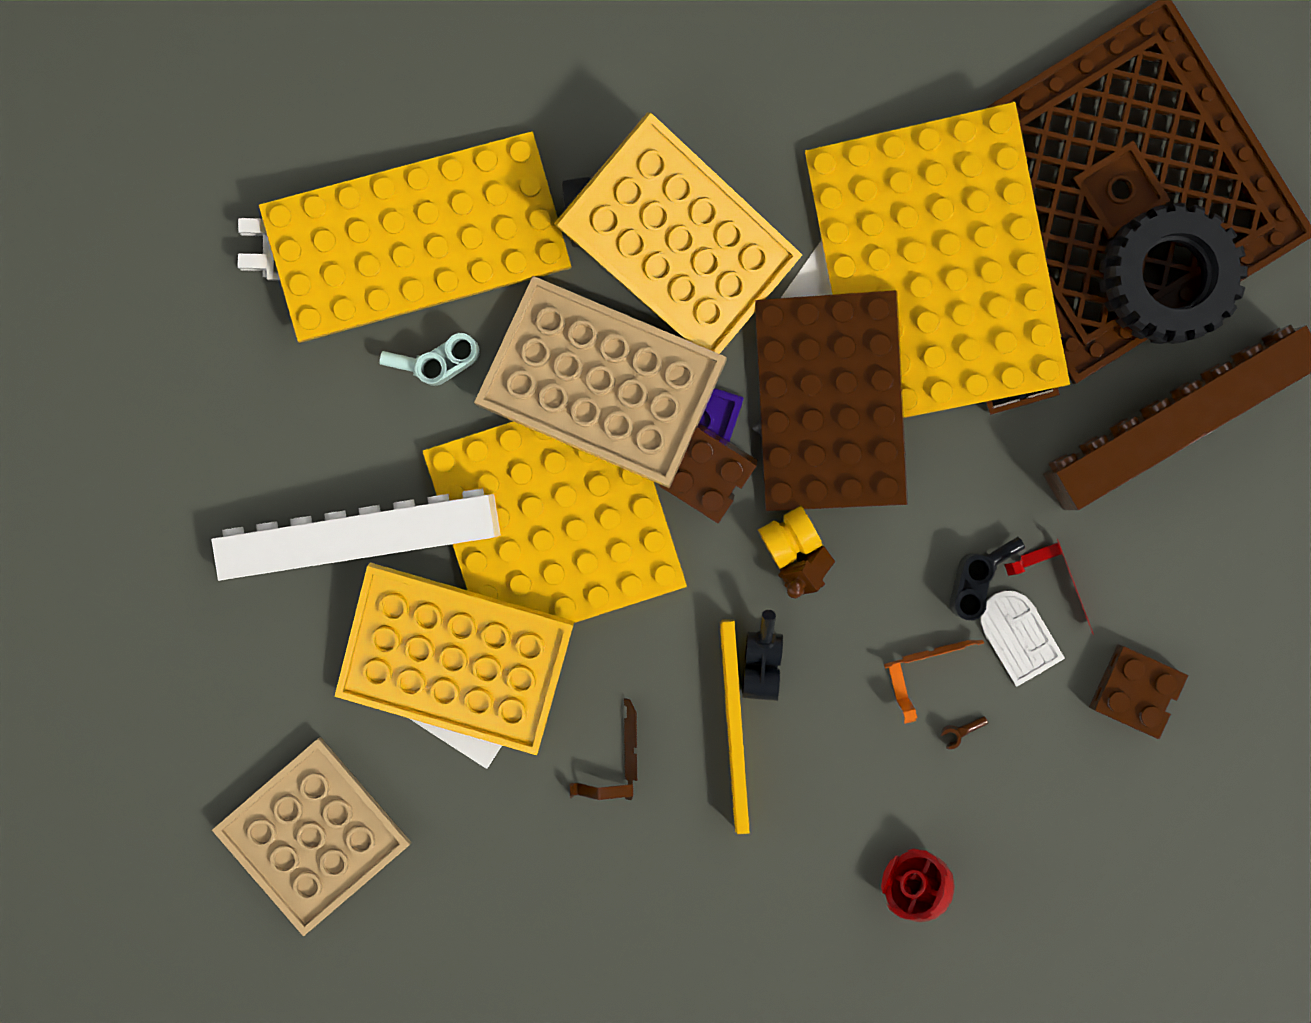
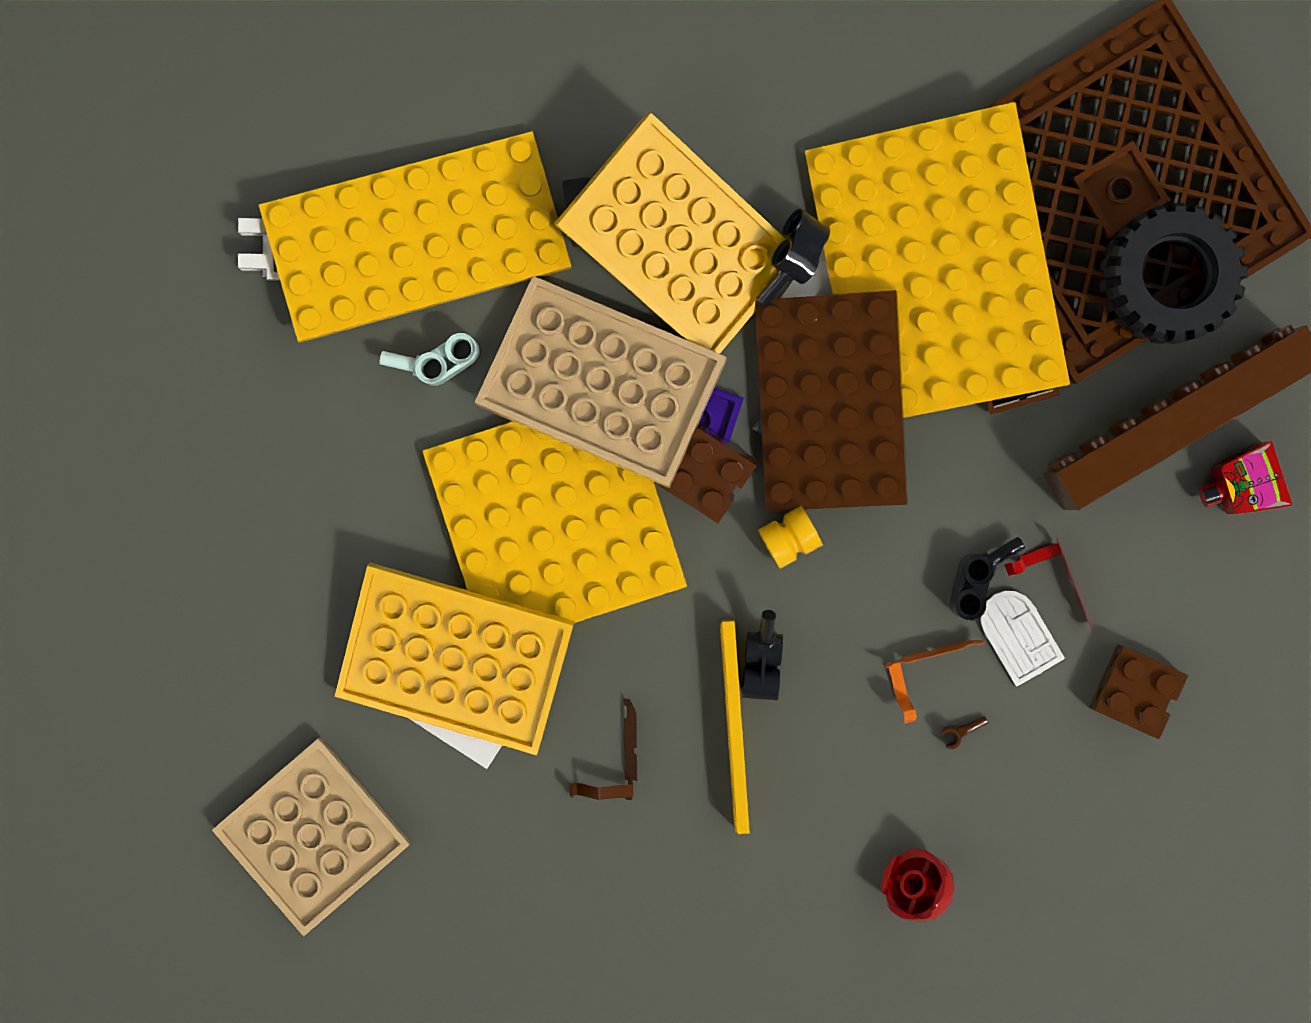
white brick [211,488,501,581] -> none
reddish brown piece [778,546,835,599] -> none
none -> black beam [756,209,830,306]
none -> torso [1199,441,1293,514]

